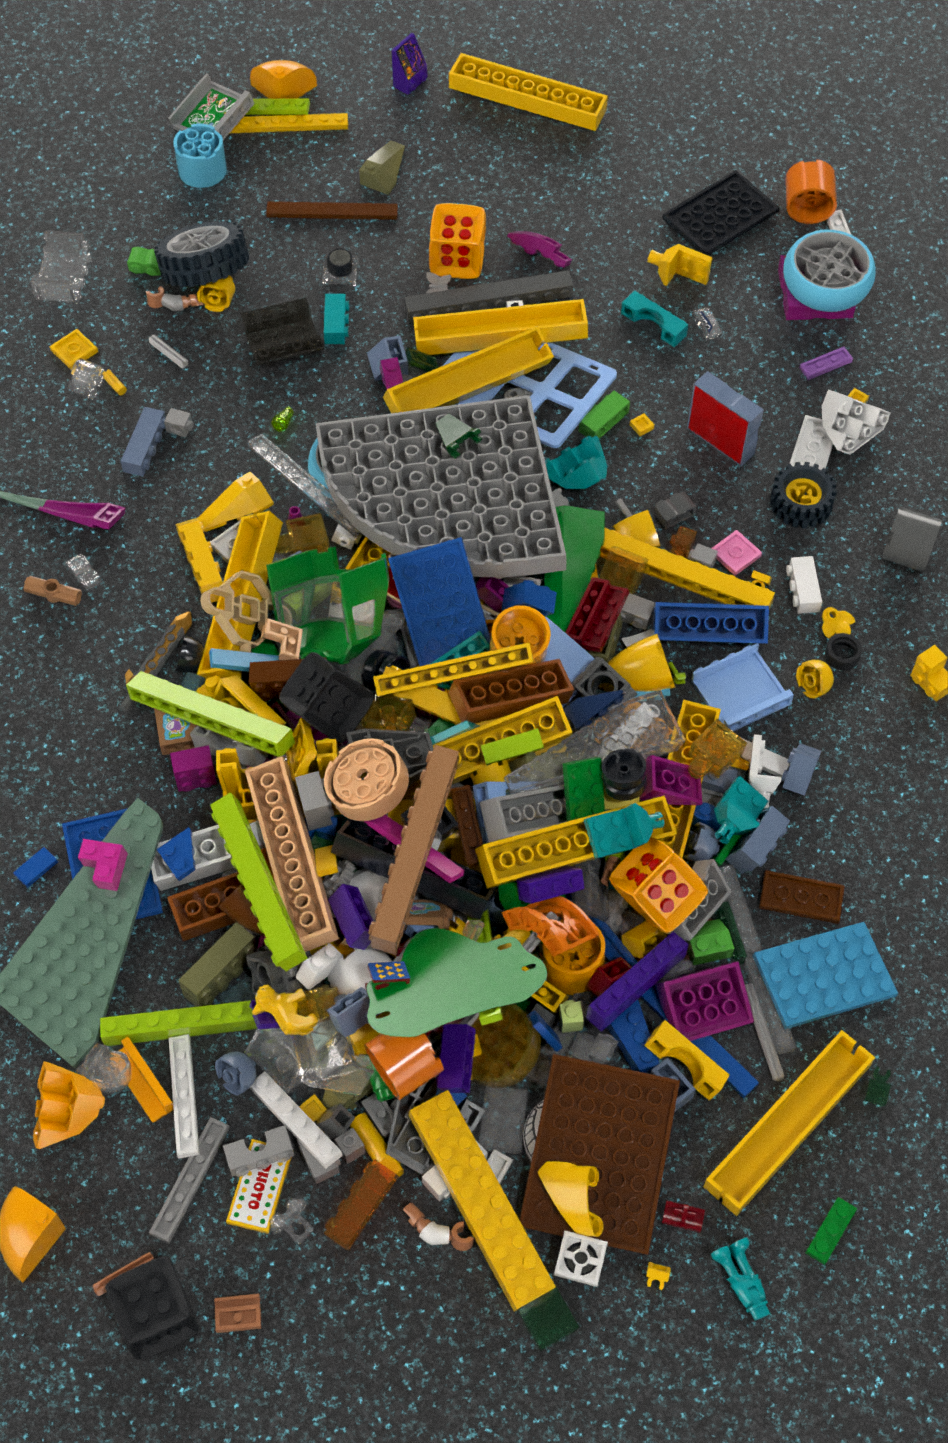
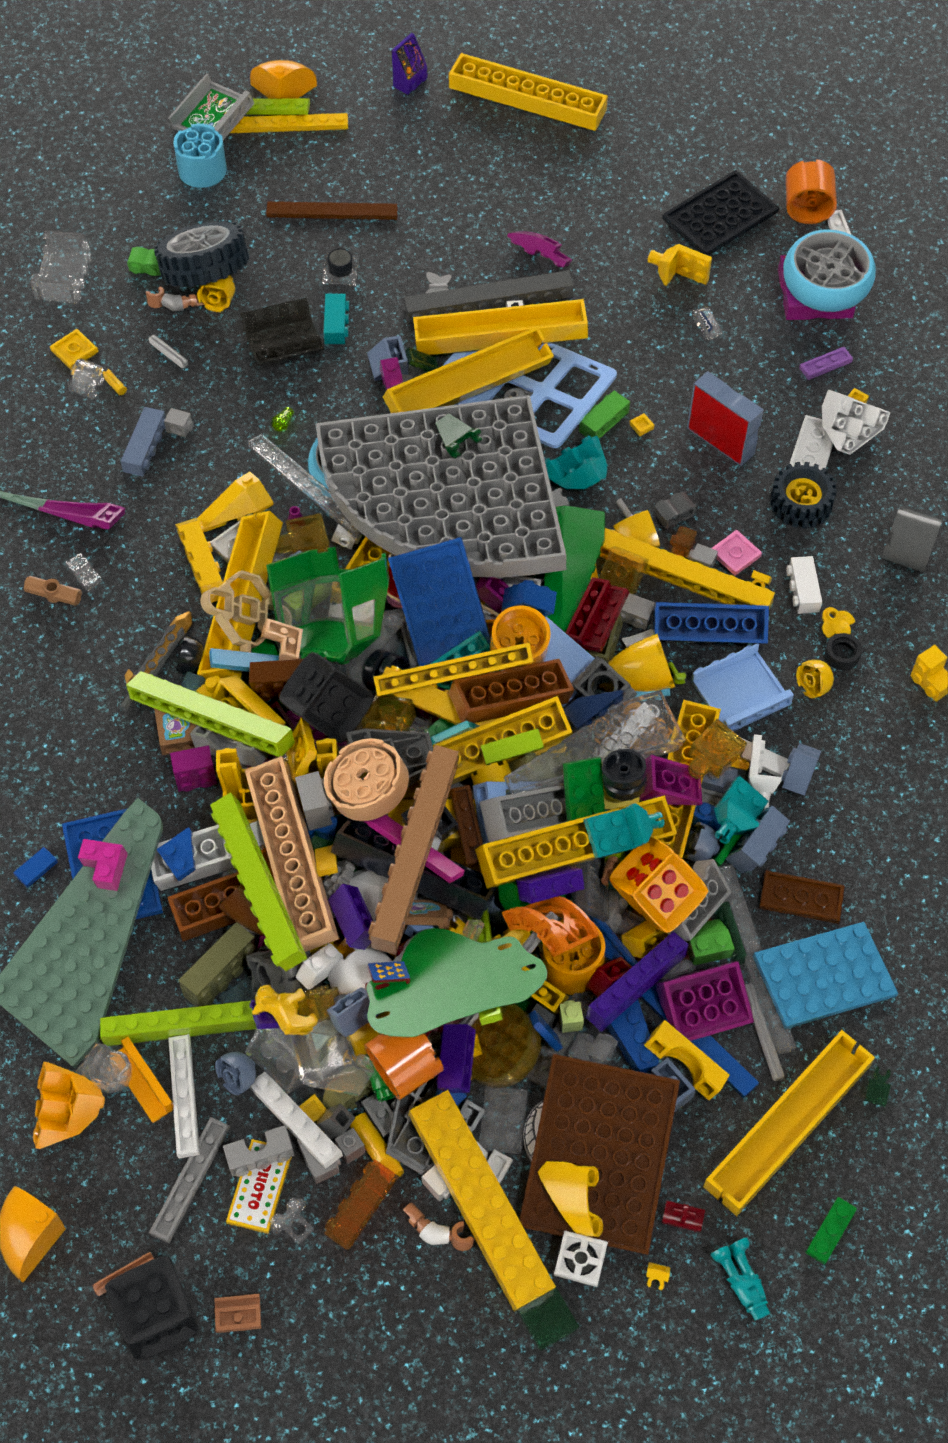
olive wedge [359,140,405,195] -> none
light orange piece [429,203,486,279] -> none
teal arch [621,290,688,347] -> none

